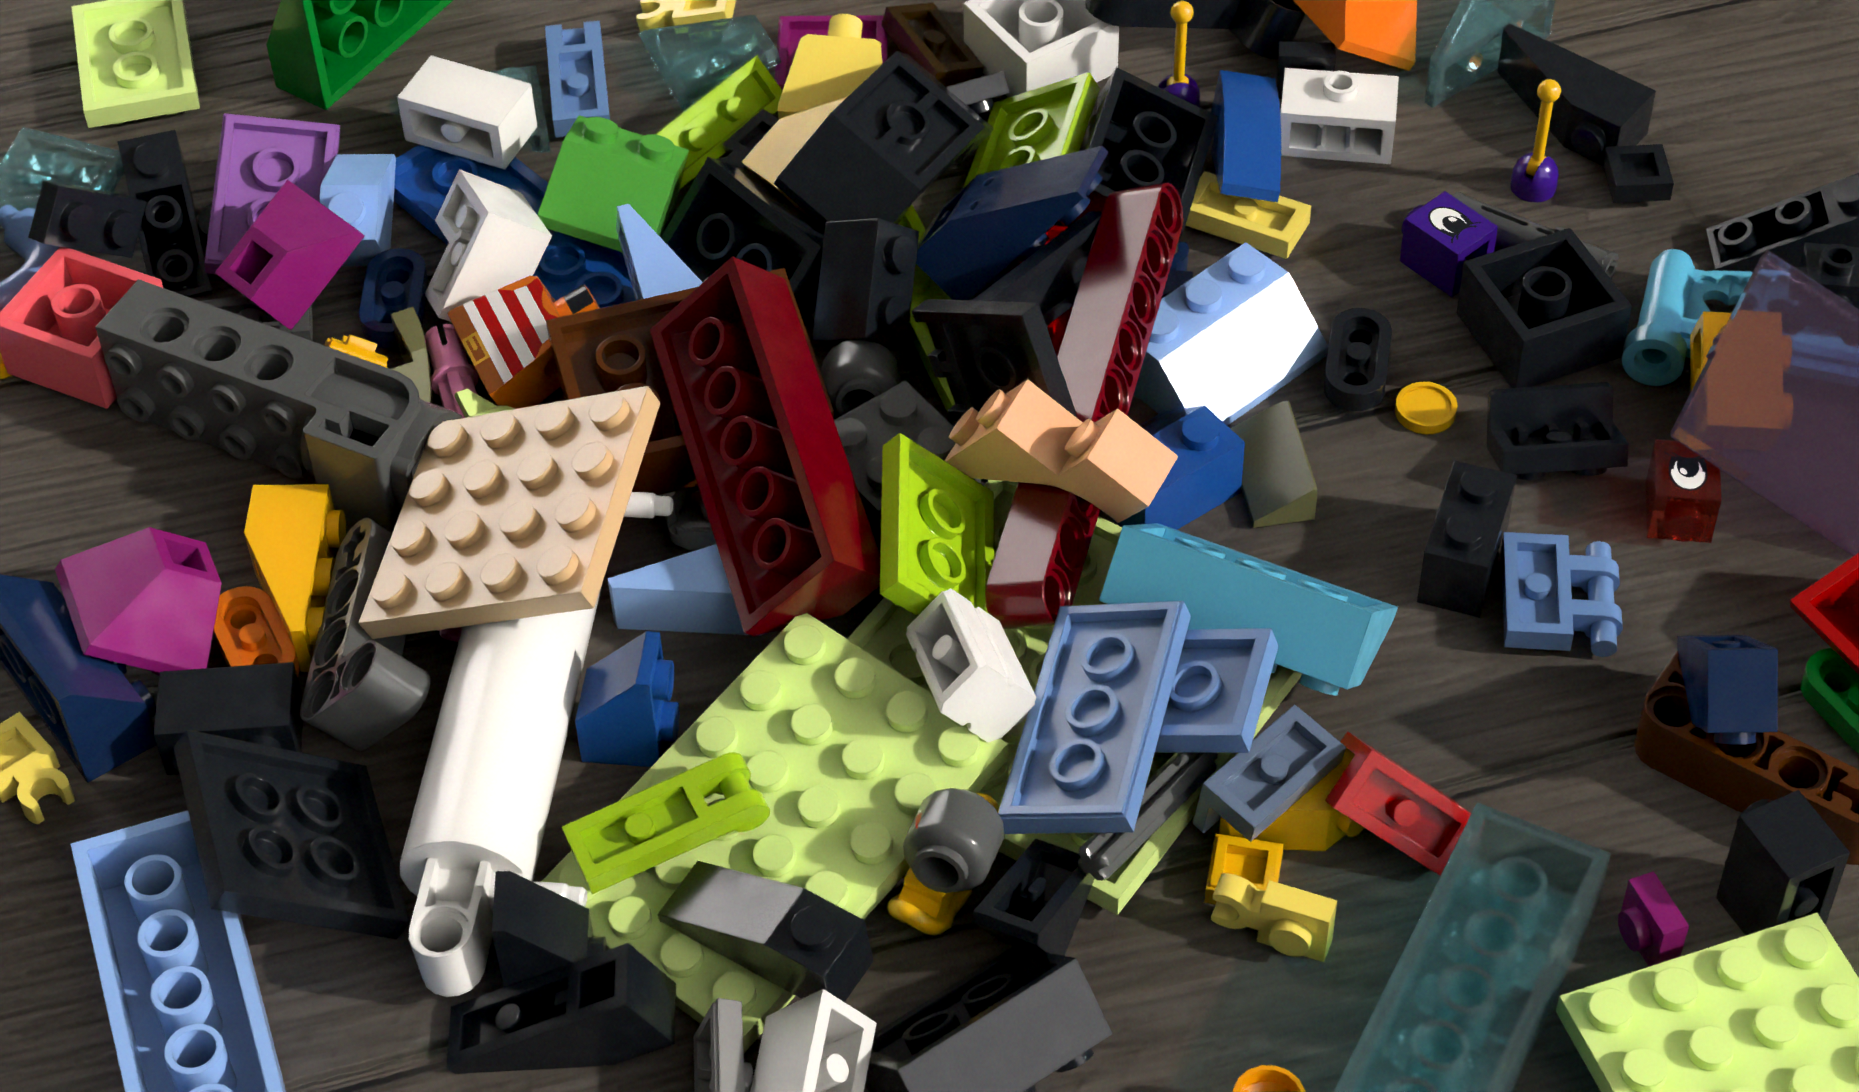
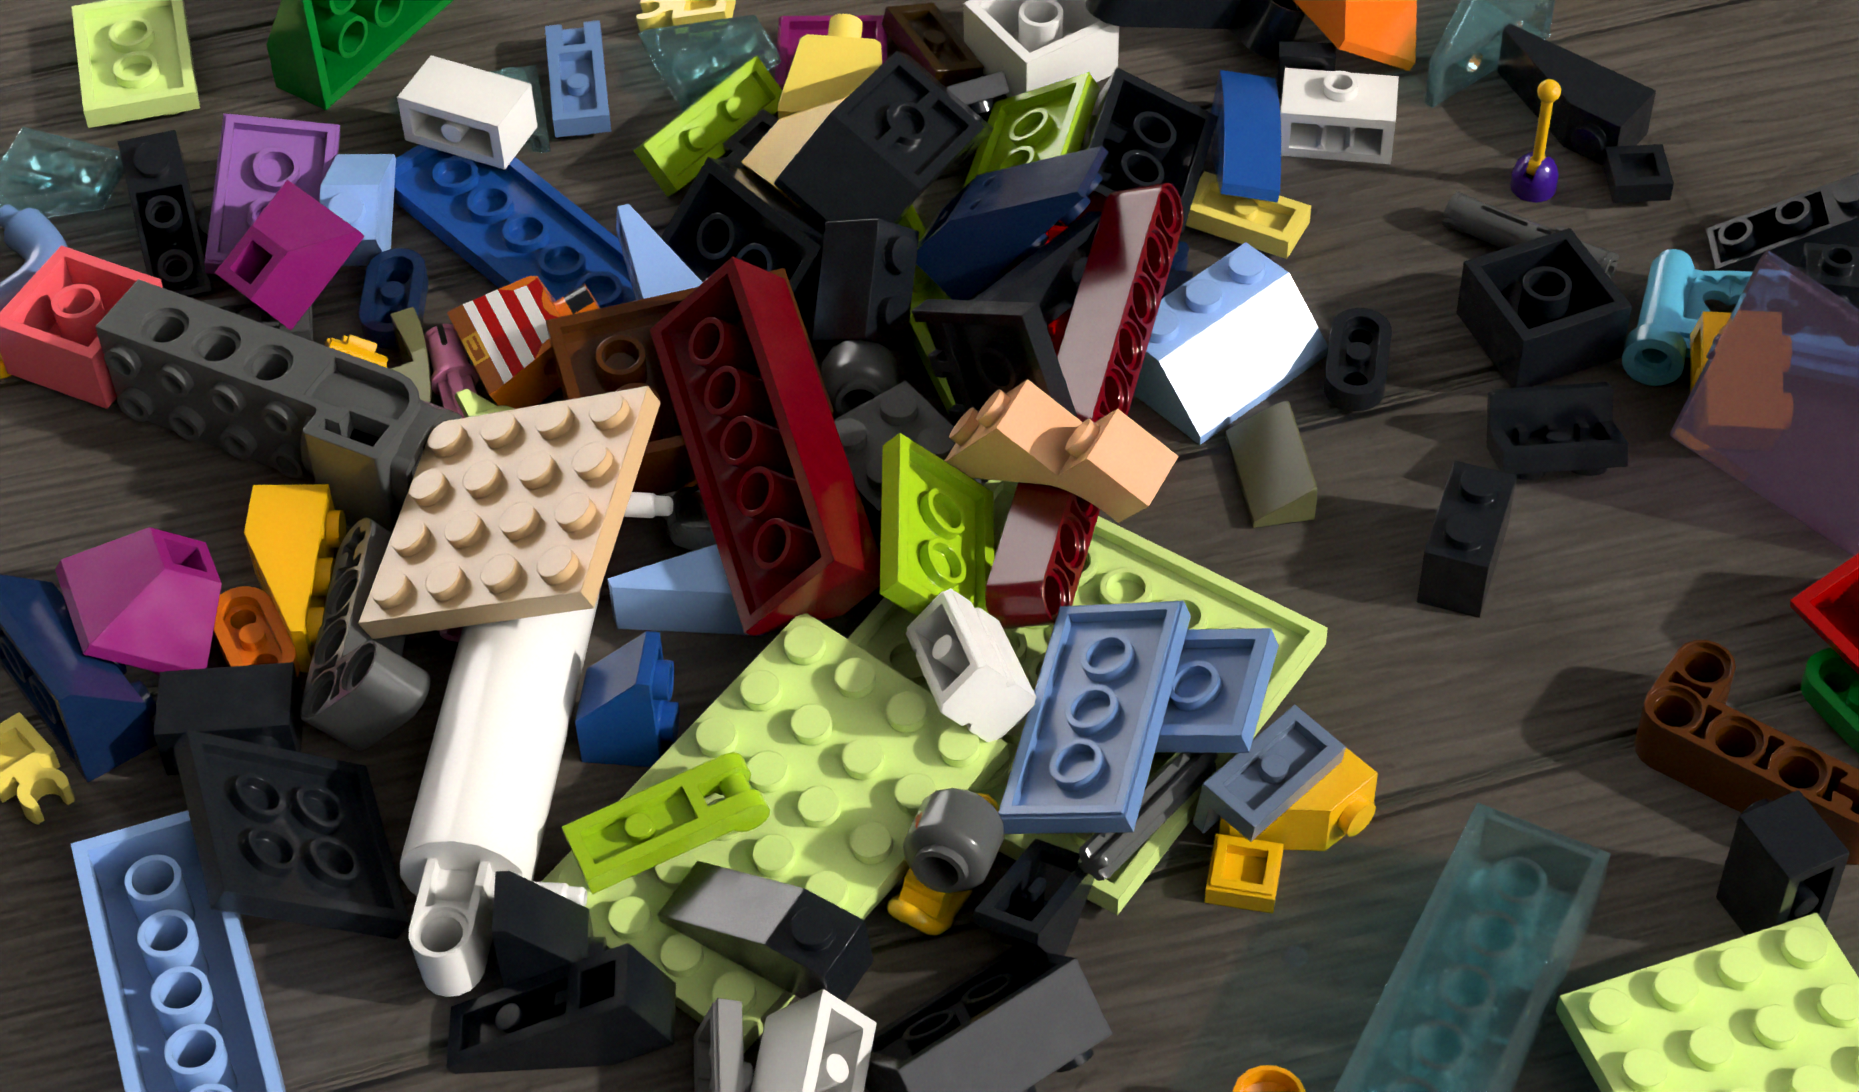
black plate [28,180,147,258] -> none
white panel [425,169,552,322] -> none
bright green slope [537,115,689,252] -> none
medium azure slope [1099,523,1398,696] -> none
blue slope [1108,405,1245,530] -> none
yellow hinge [1158,1,1200,107] -> none
light yellow plate [1211,873,1337,962] -> none
red panel [1325,731,1480,877] -> none
yellow piece [1395,382,1457,434] -> none
dark purple brick [1400,191,1498,297] -> none
medium blue plate [1501,532,1623,657] -> none
magenta plate [1618,871,1689,967] -> none
clear red brick [1646,439,1722,543] -> none
dark blue slope [1677,635,1778,745] -> none

